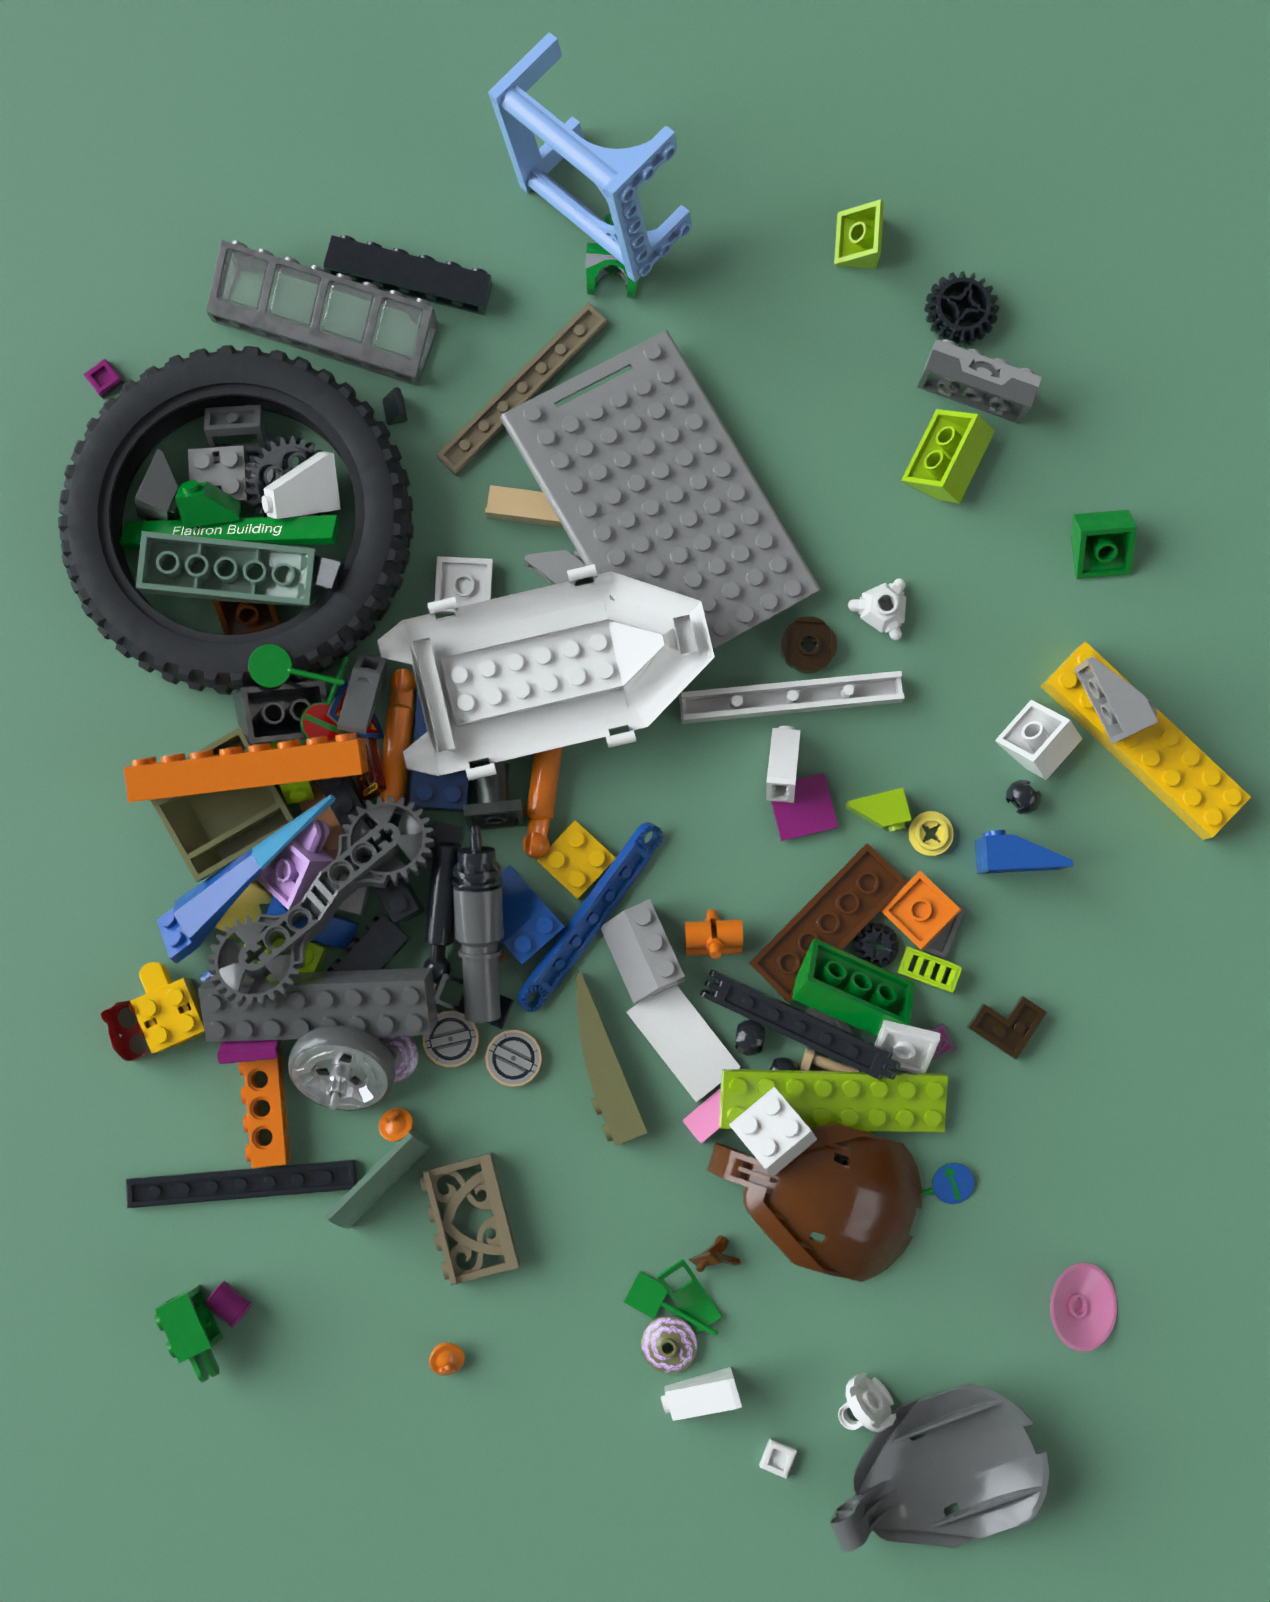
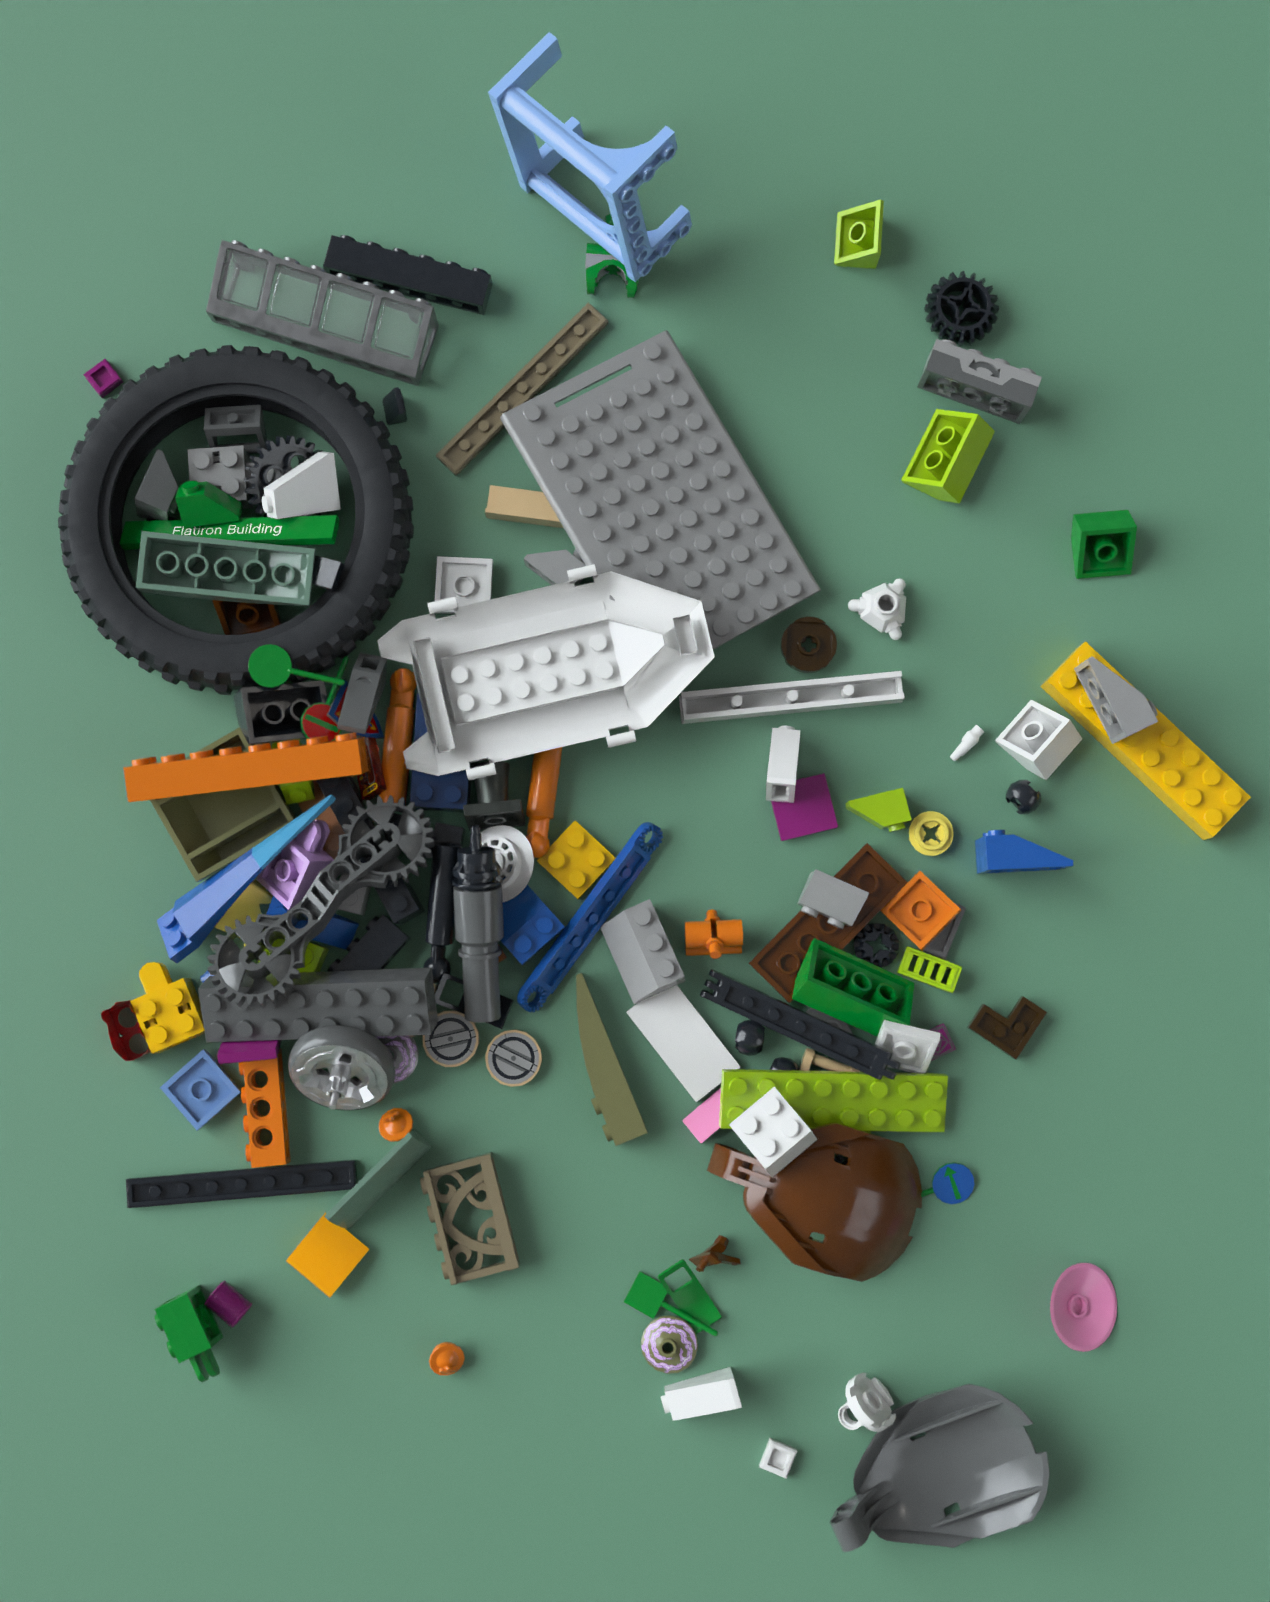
none -> medium blue plate [160,1049,241,1131]
none -> light orange slope [286,1212,369,1298]
none -> white wheel [469,825,534,902]
none -> light grey slope [797,870,869,929]
none -> white piece [950,725,984,761]

